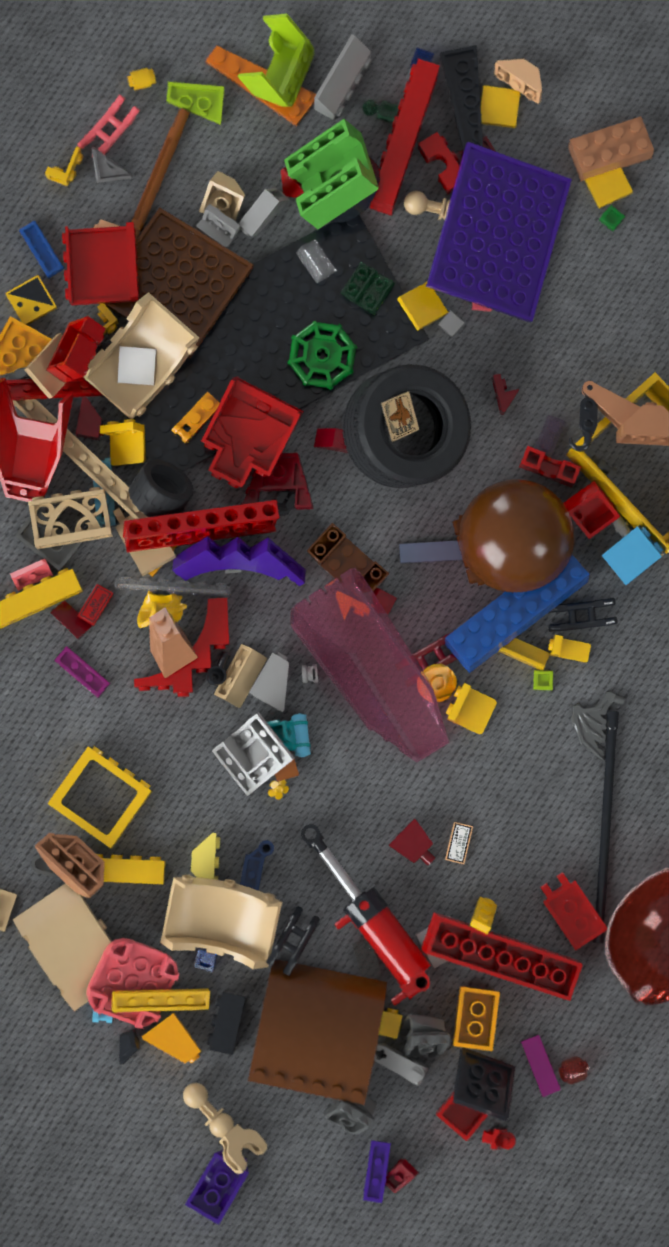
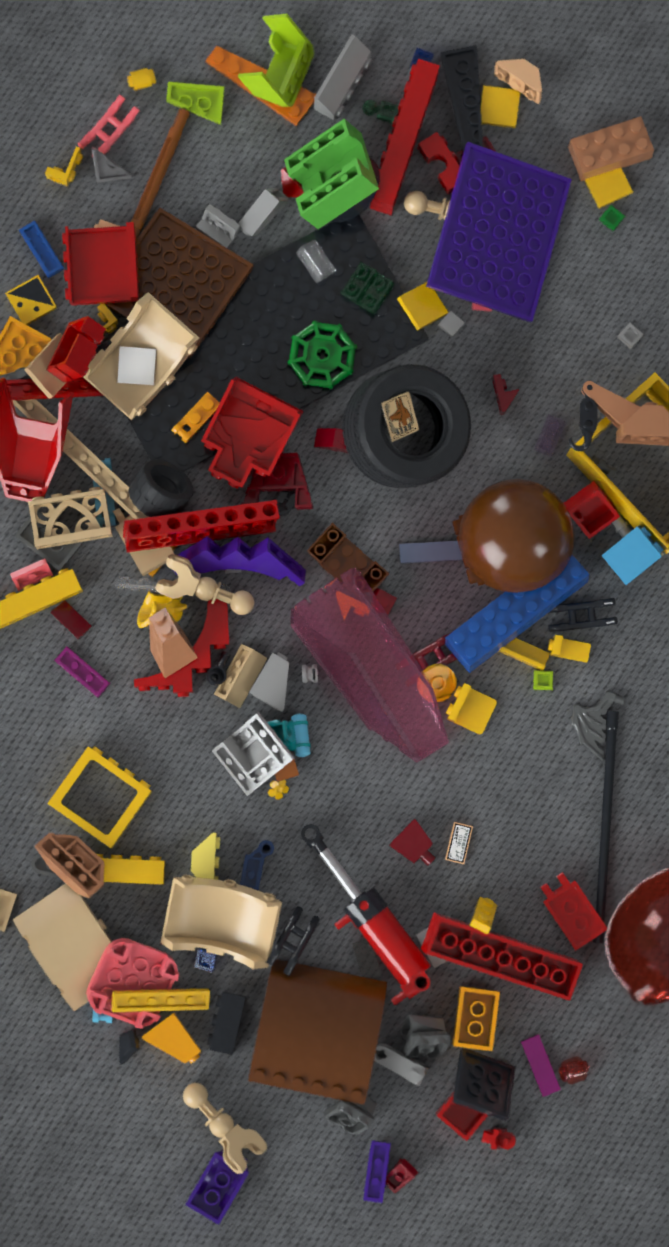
dark red slope [76,396,104,441] -> none
red tile [77,584,114,626] -> none
yellow bracket [100,419,146,466] -> none
tan slope [199,171,245,221] -> none
yellow brick [379,1008,402,1039] -> none
red arch [519,446,581,488] -> none
none -> tan piece [155,554,254,615]
none -> light grey tile [617,323,644,349]

